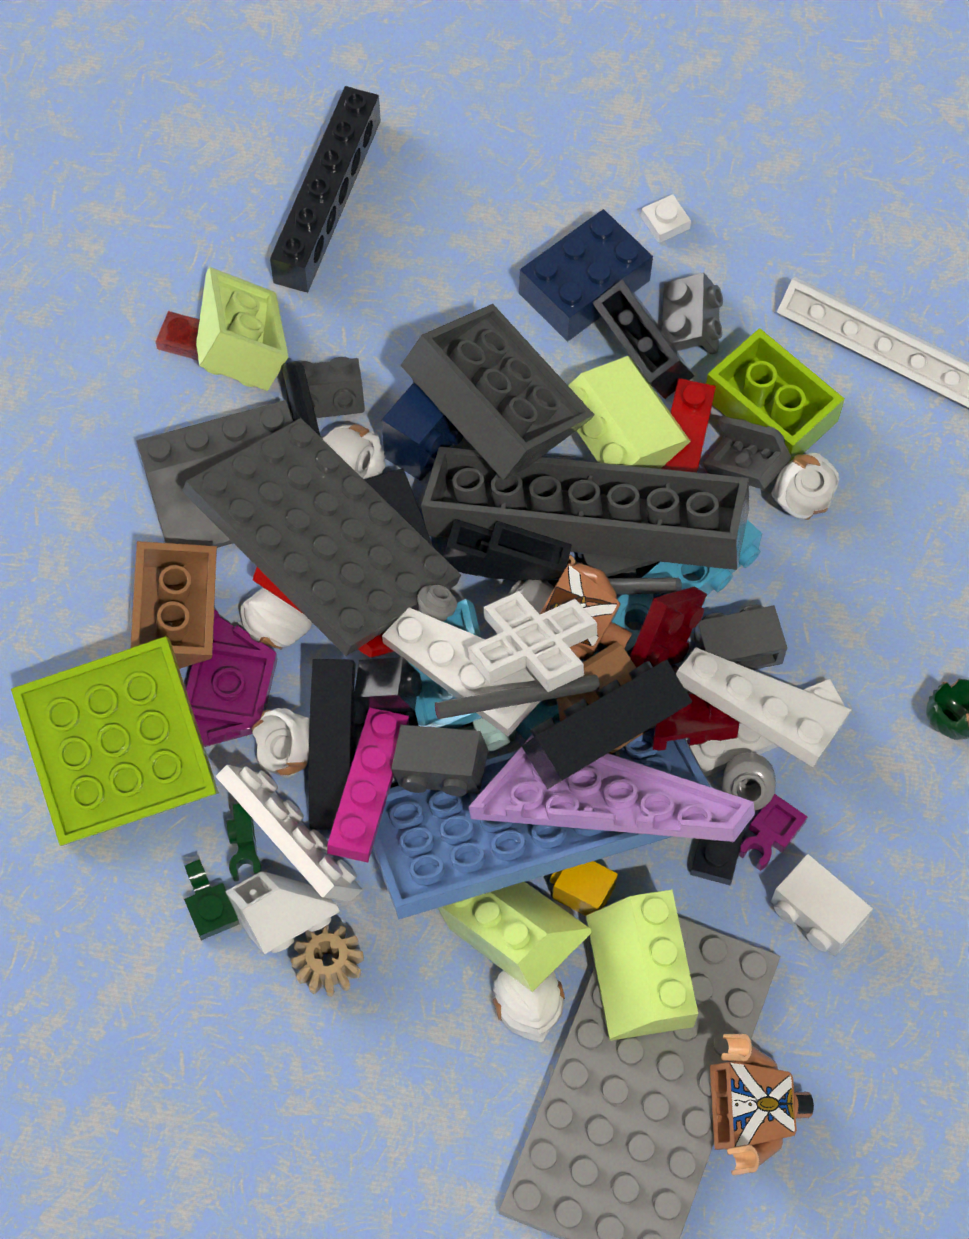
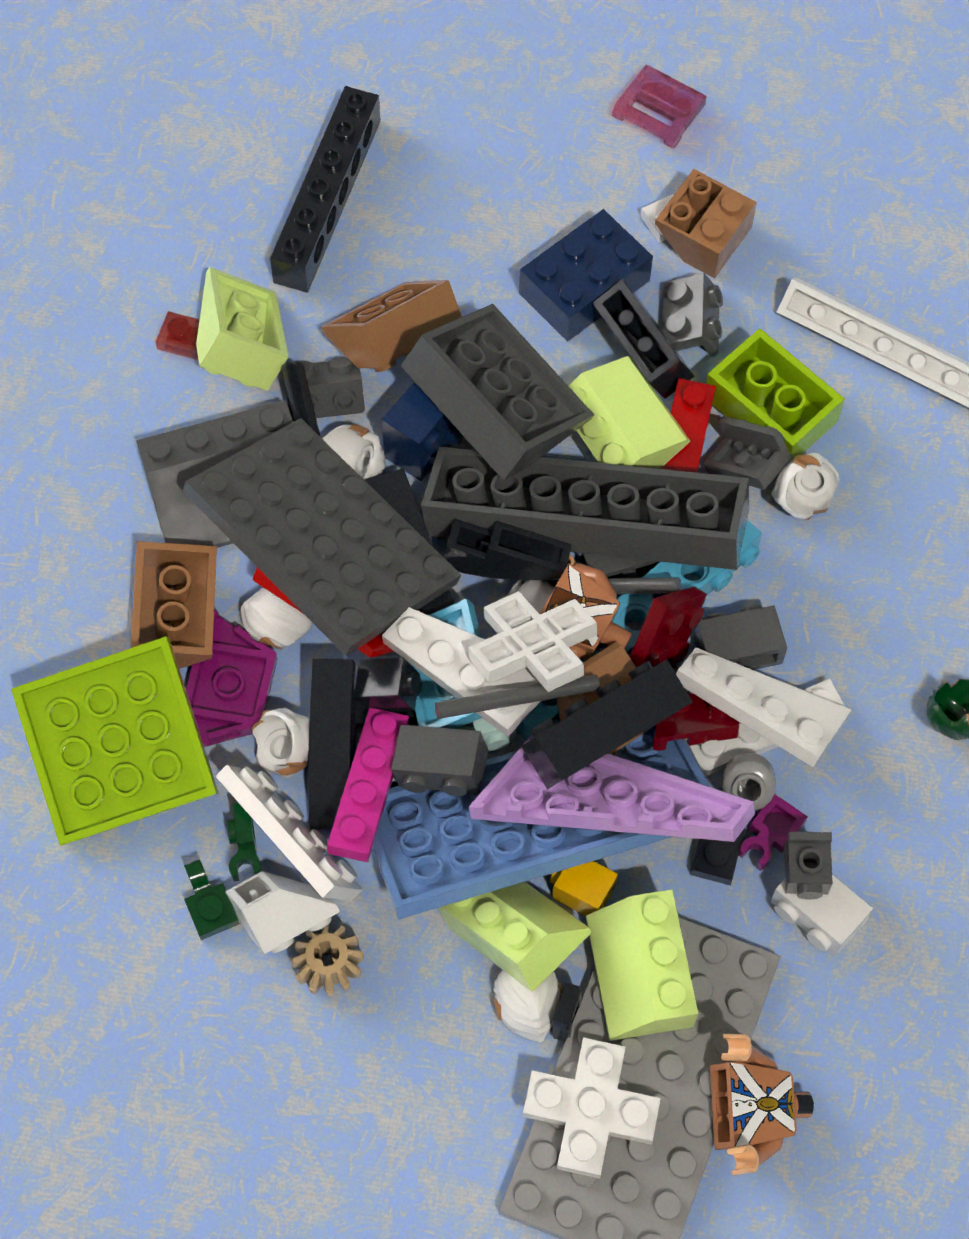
light grey plate [417,585,457,621] -> none
none -> medium nougat slope [321,280,462,372]
none -> white plate [522,1038,661,1179]
none -> black tile [553,983,582,1042]
none -> clear pink plate [612,64,707,149]
none -> medium nougat slope [655,169,757,279]
none -> dark grey brick [784,832,833,900]

